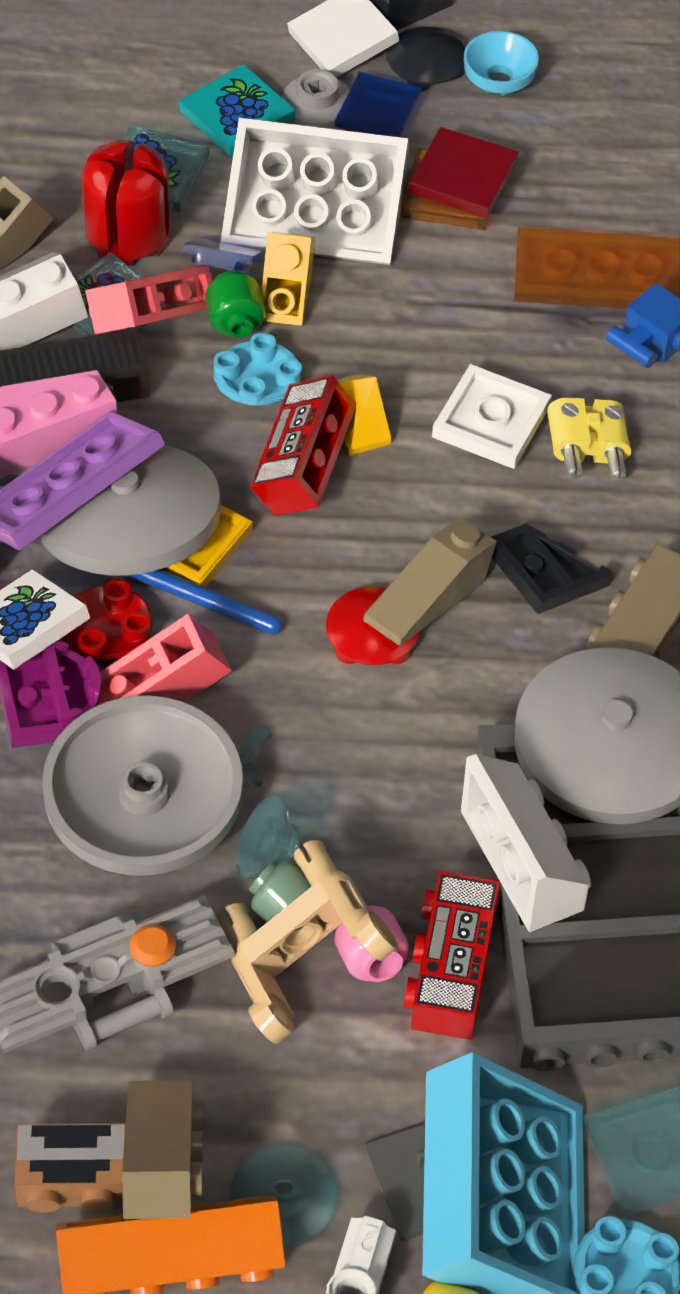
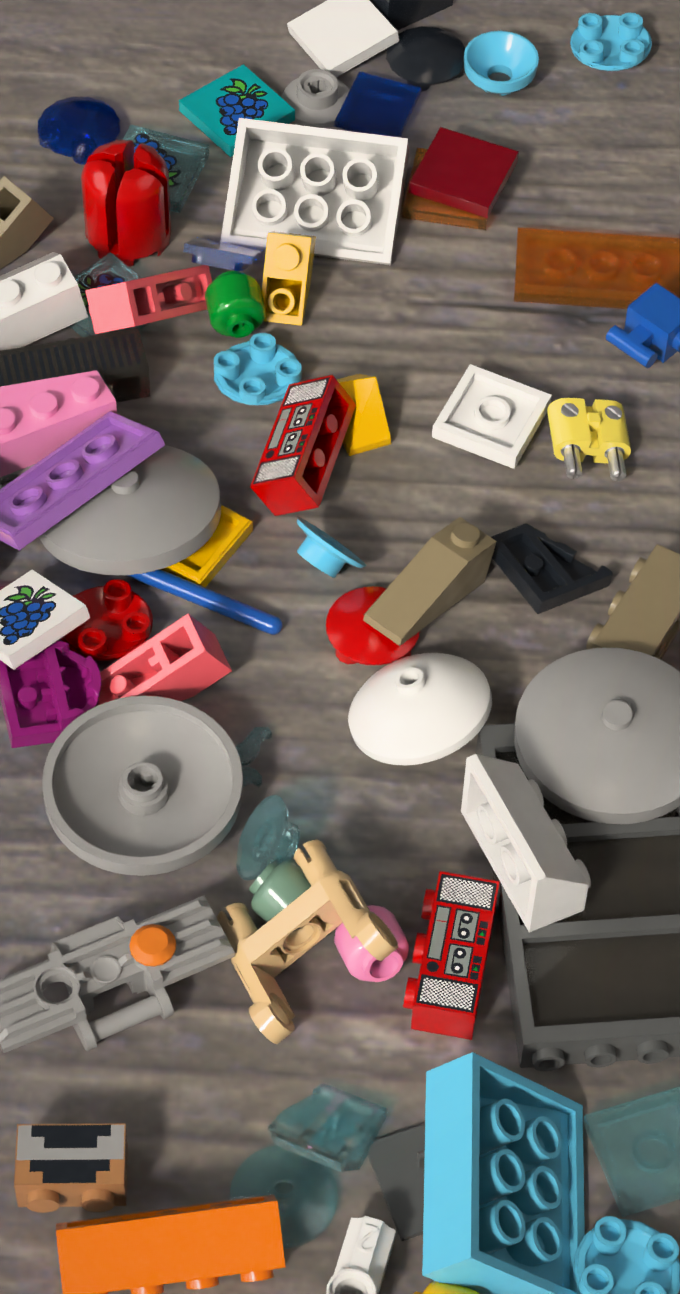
dark tan brick [122,1080,204,1219] -> none
none -> clear blue dish [38,97,120,165]
none -> clear light blue slope [268,1083,388,1172]
none -> medium azure piece [297,517,366,578]
none -> white dish [348,653,492,765]
none -> medium azure dish [570,12,652,71]

